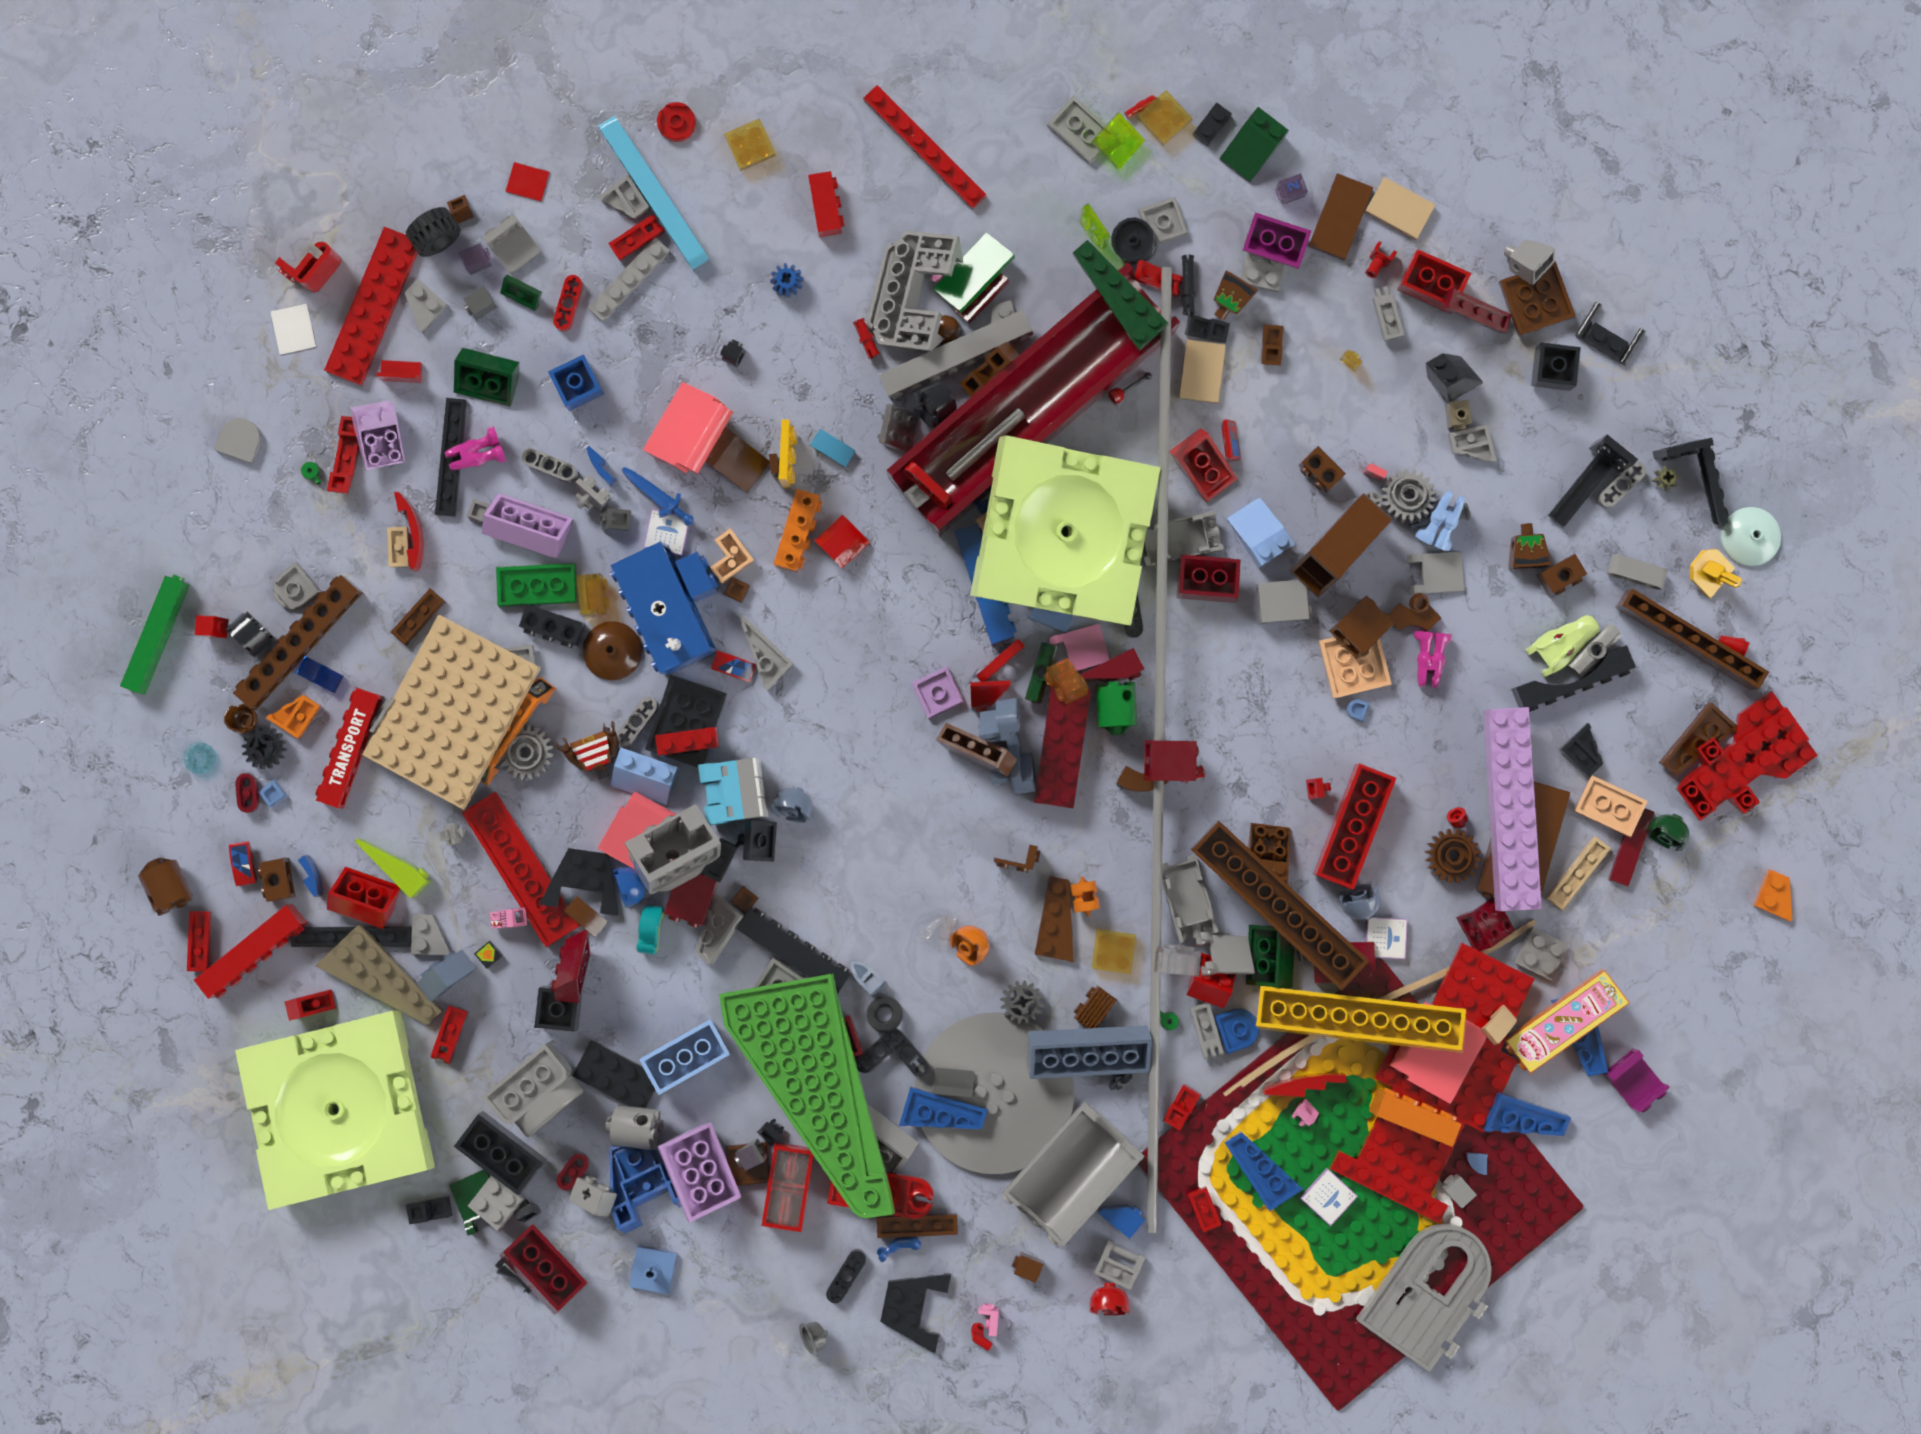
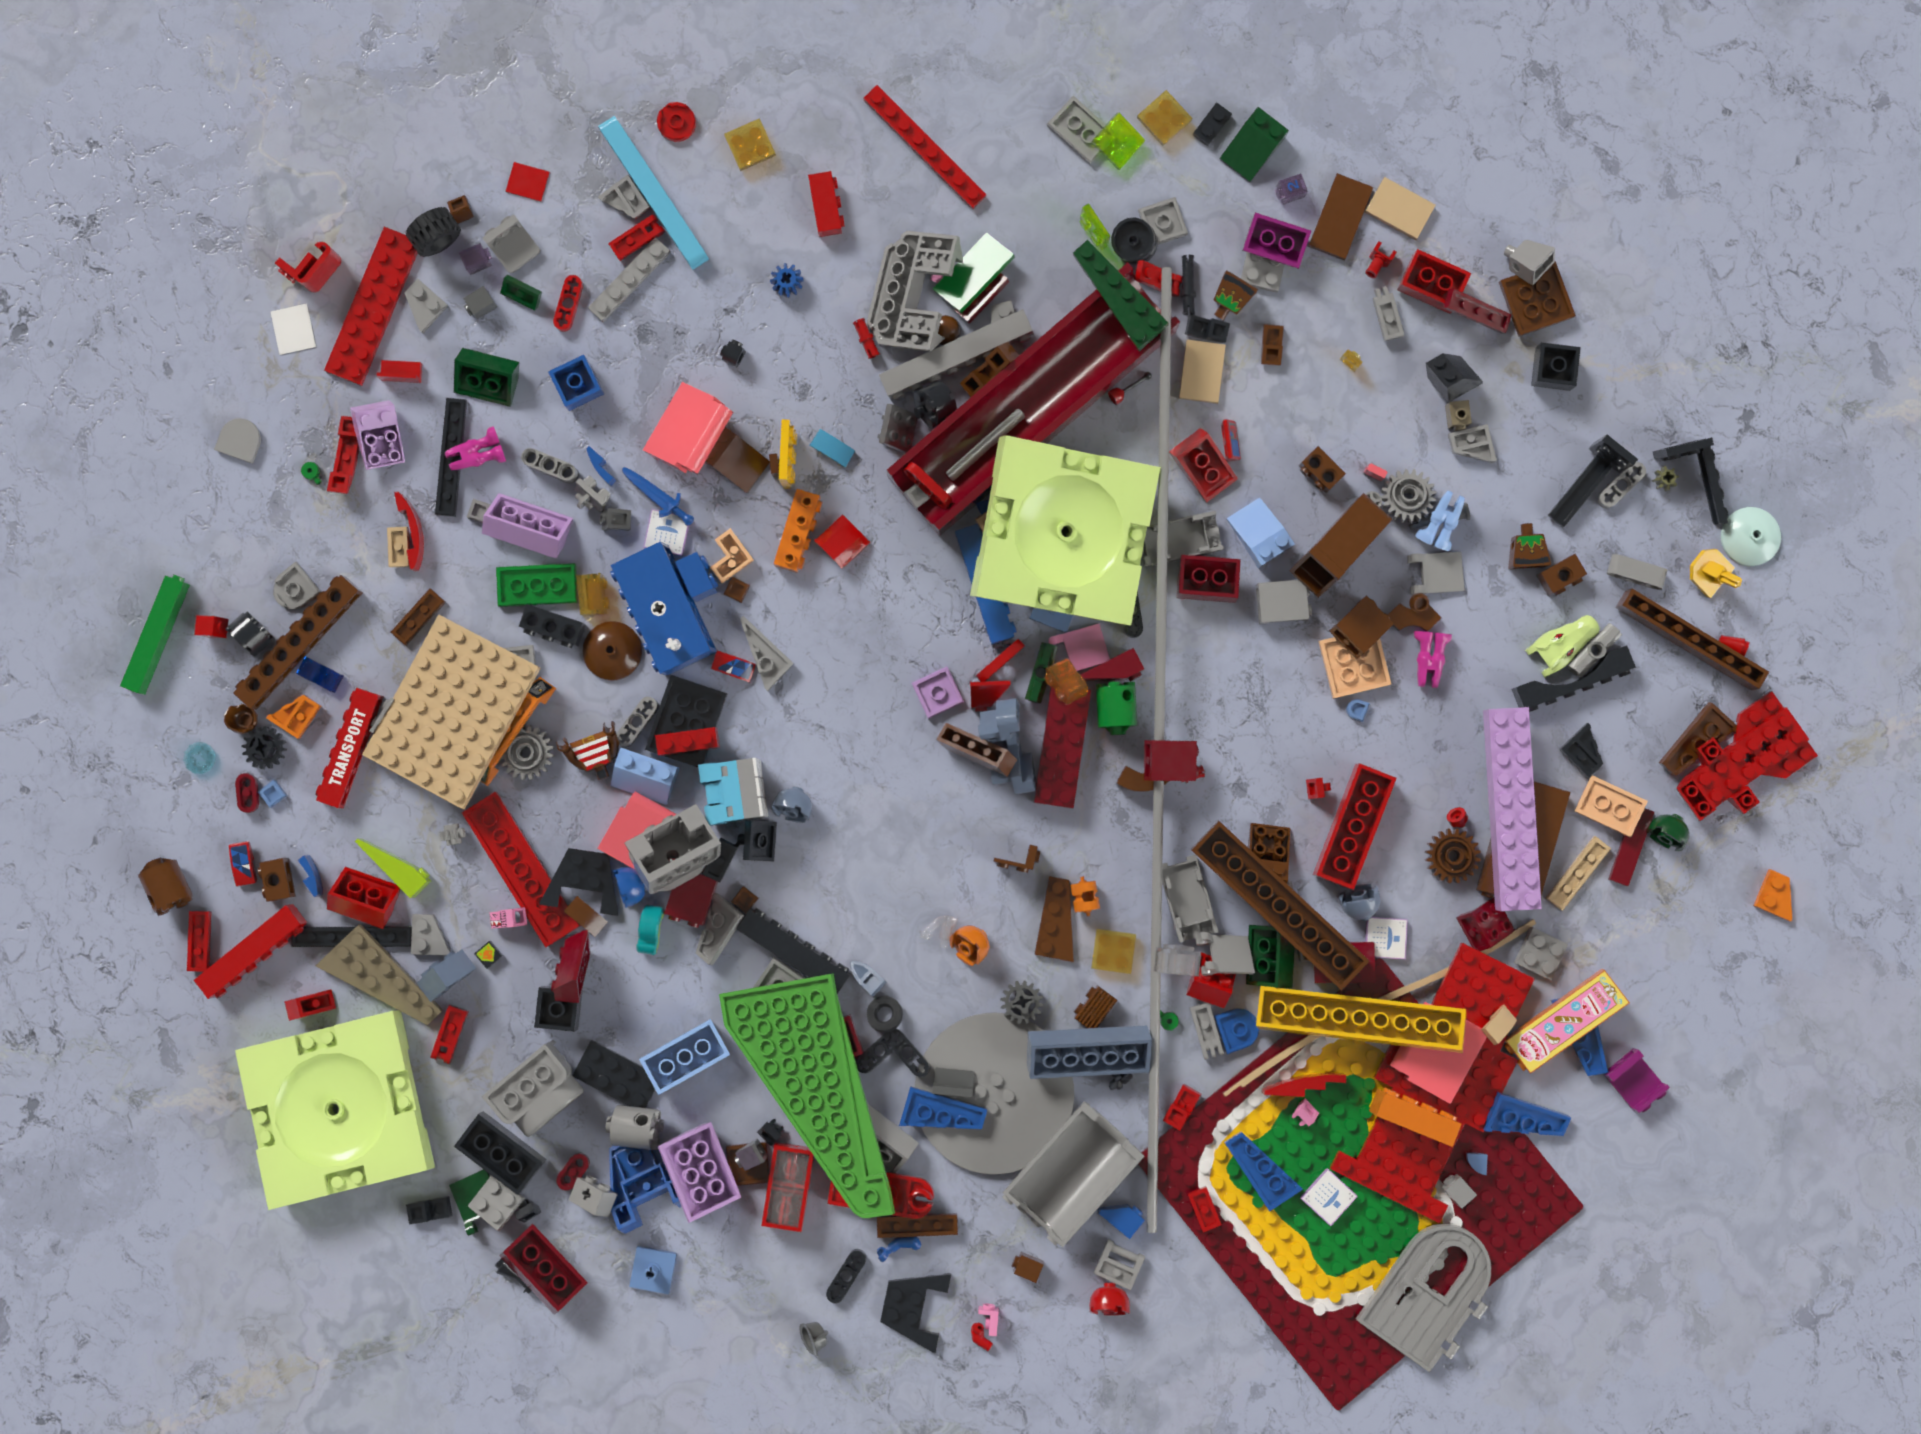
red piece [1124,95,1158,119] -> none
black plate [1575,302,1646,366] -> none

